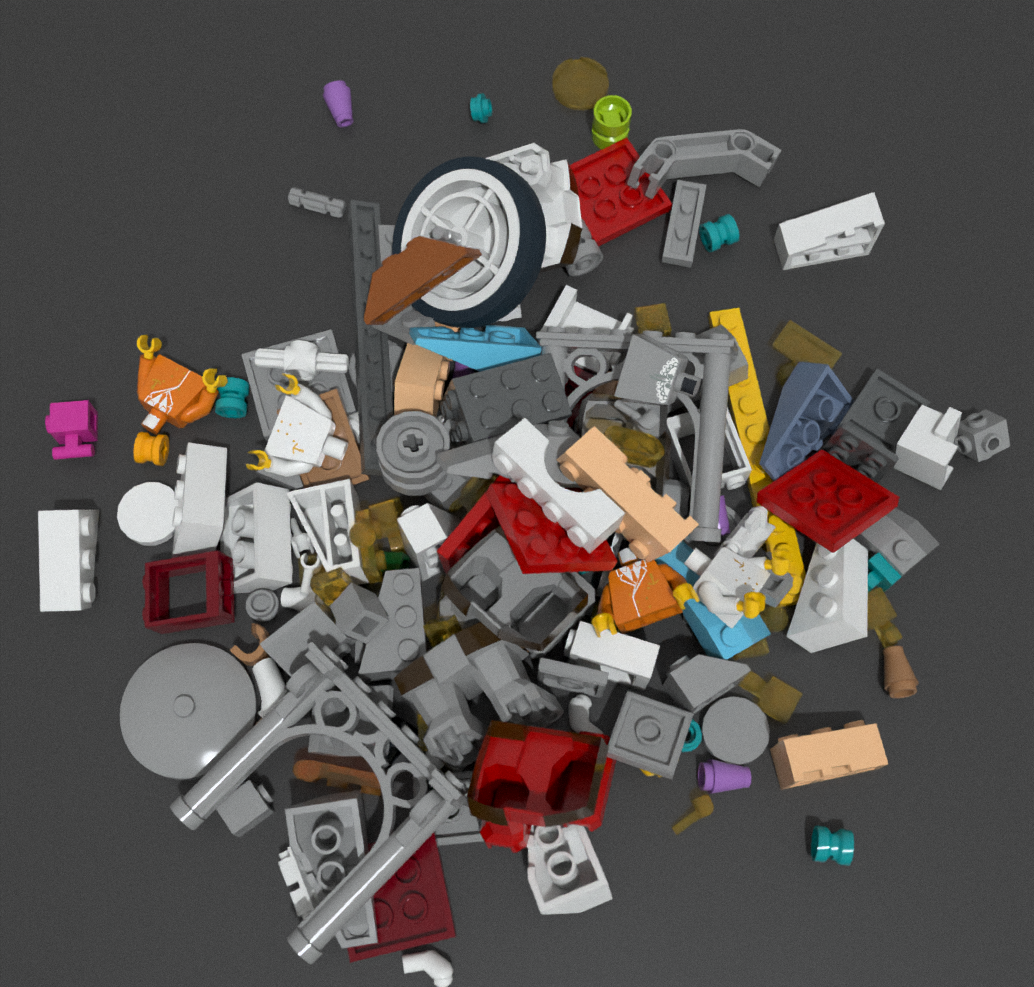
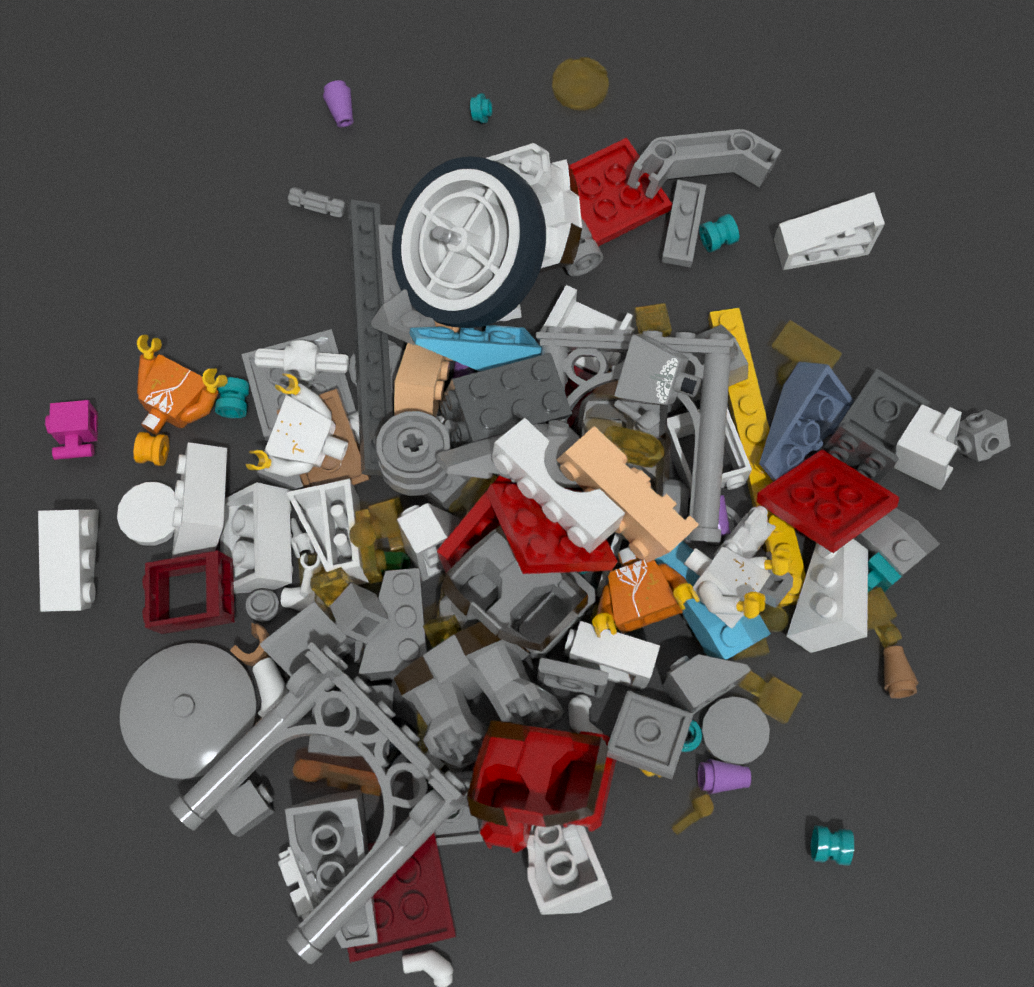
dark orange wedge [364,236,482,325] -> none
lime wheel [591,95,632,149] -> none
light nougat wedge [770,720,888,790] -> none

